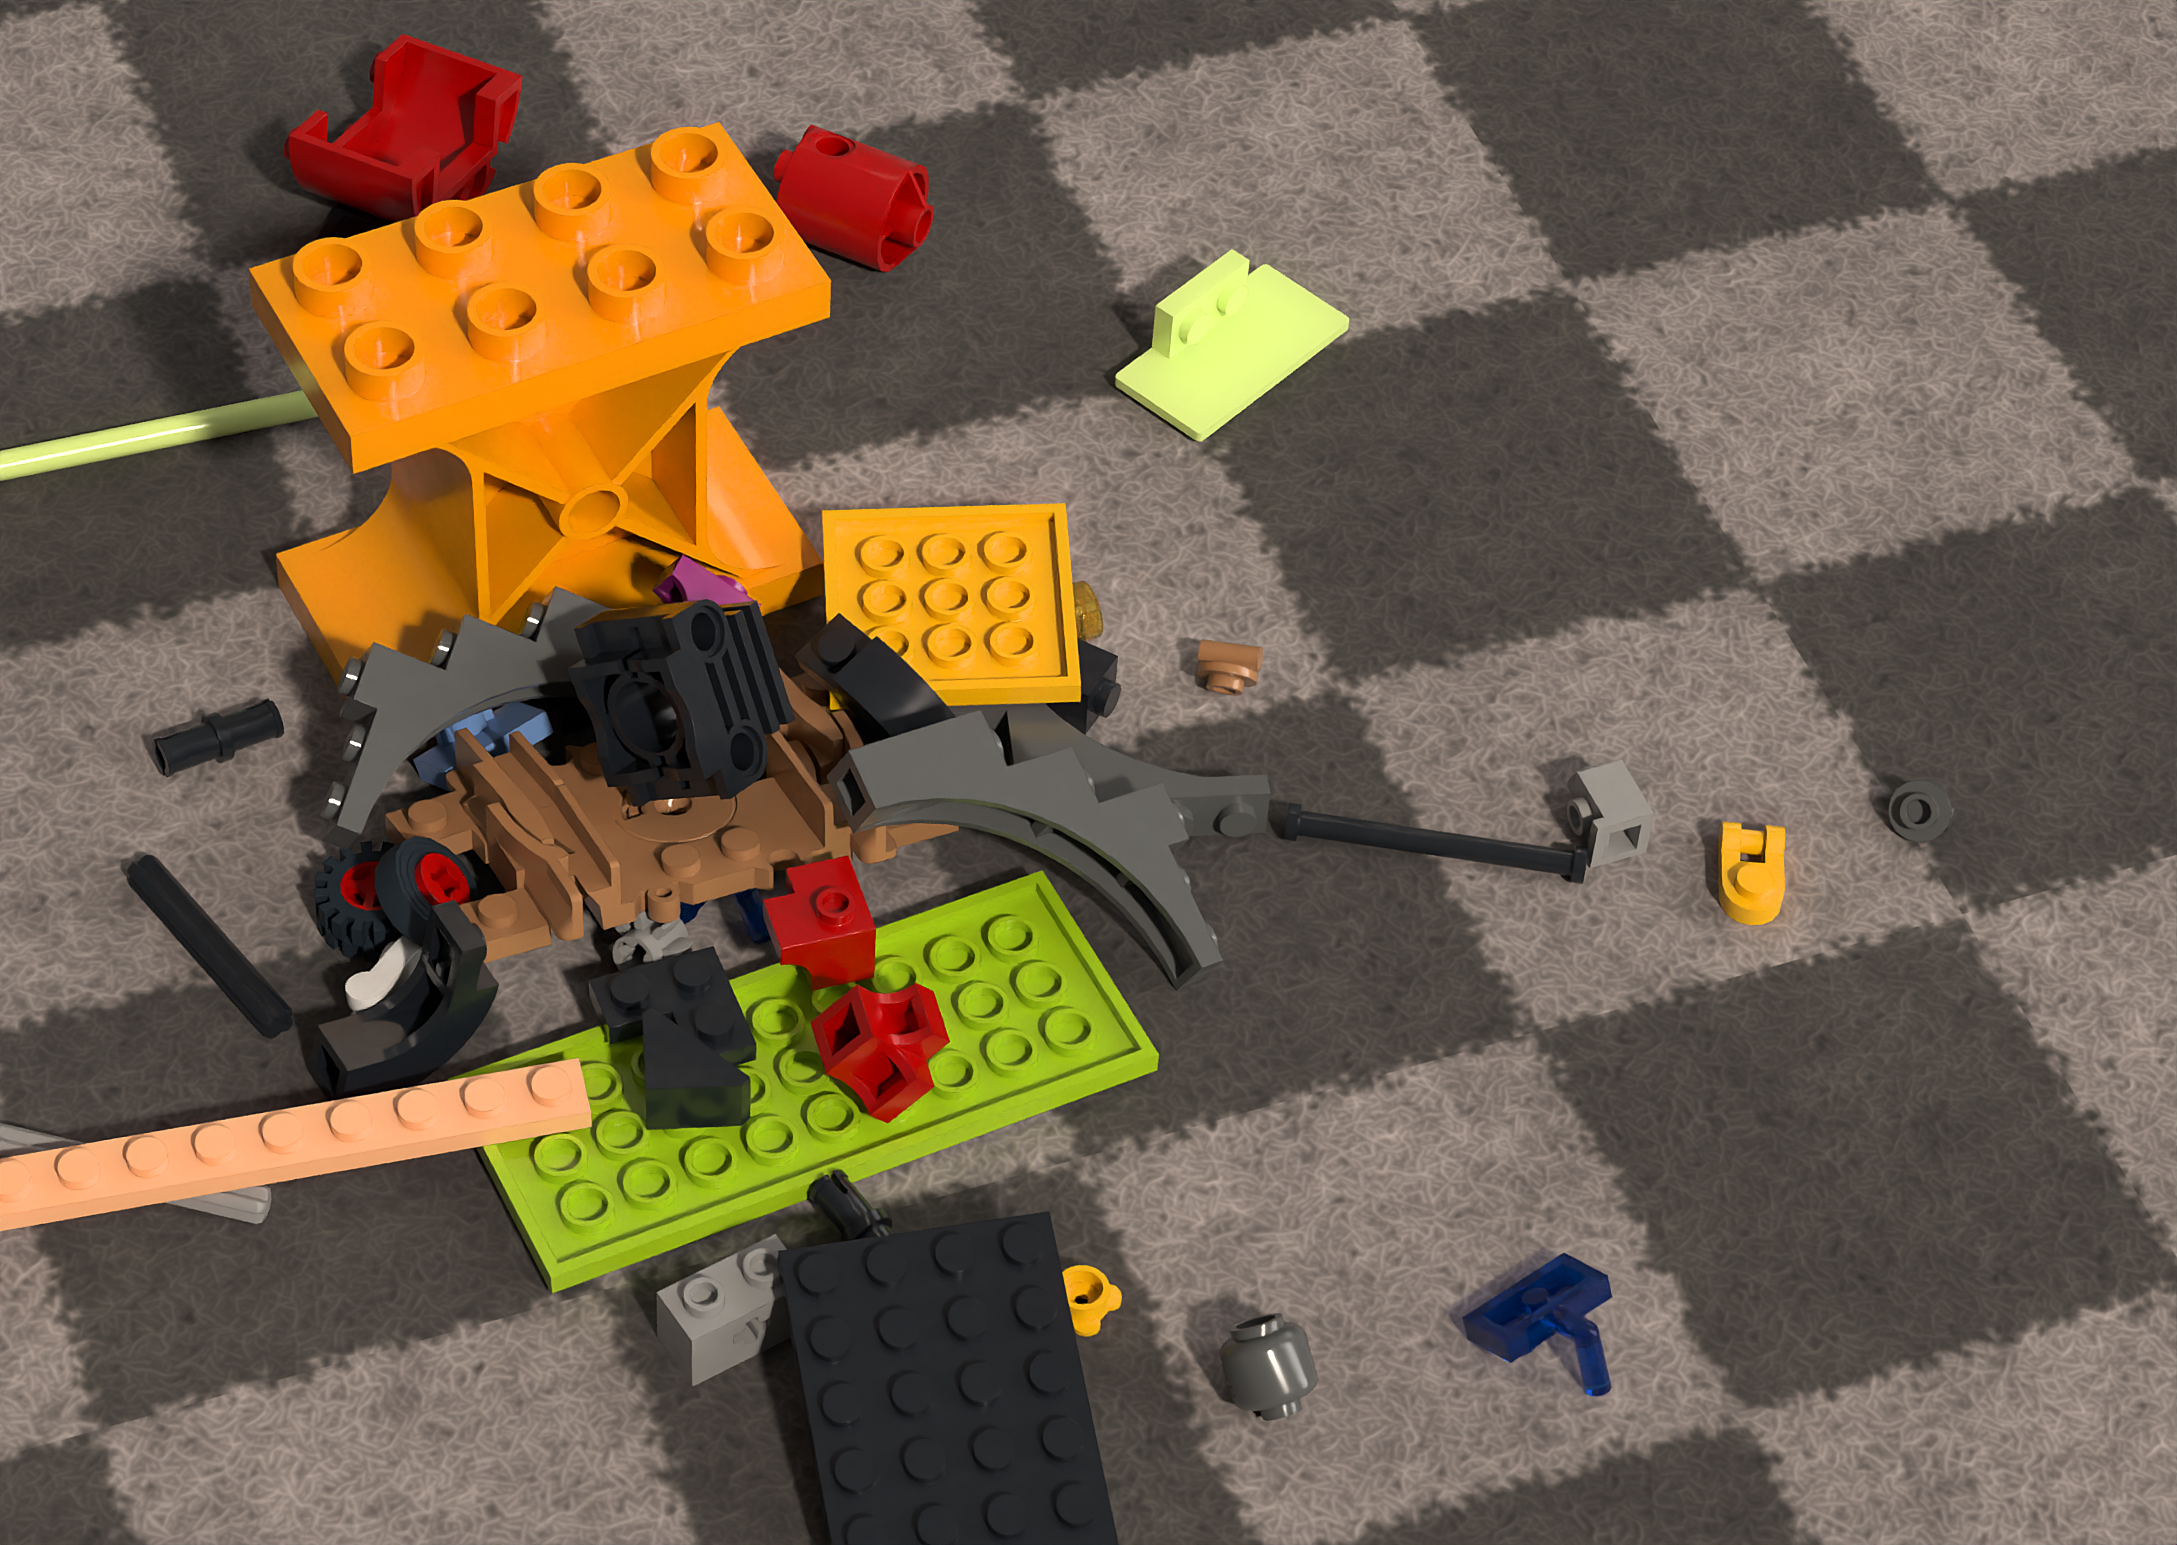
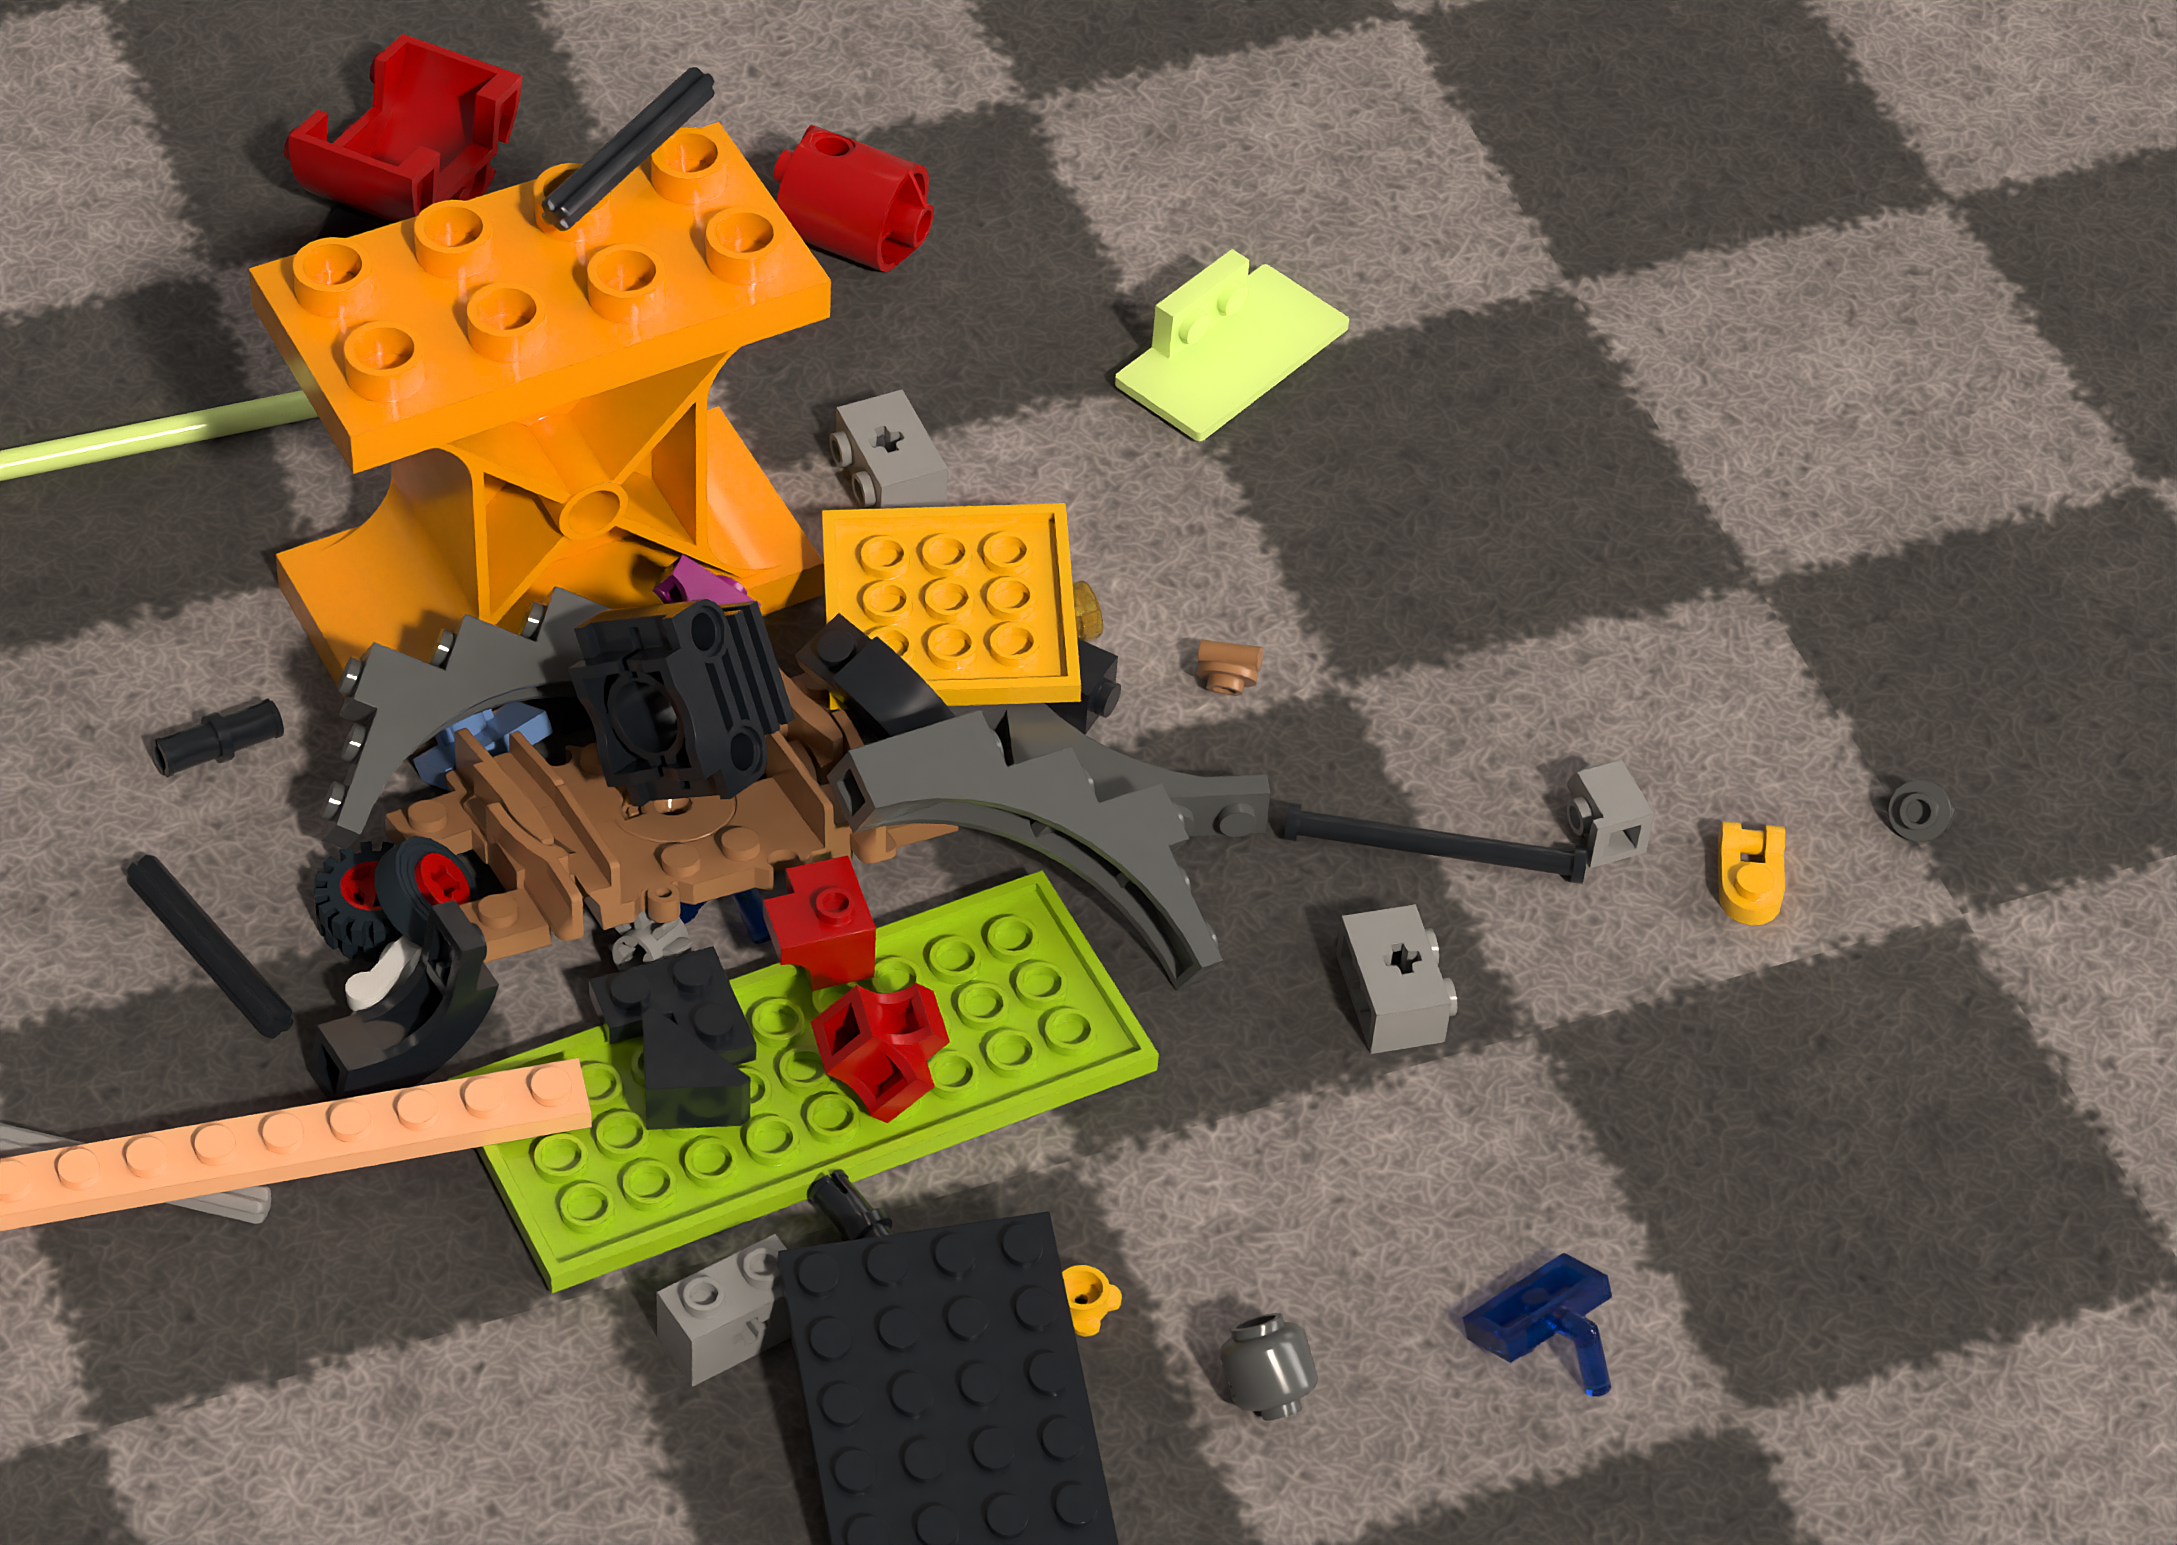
none -> black axle [541,67,715,231]
none -> light grey brick [829,390,948,509]
none -> light grey brick [1336,904,1457,1054]

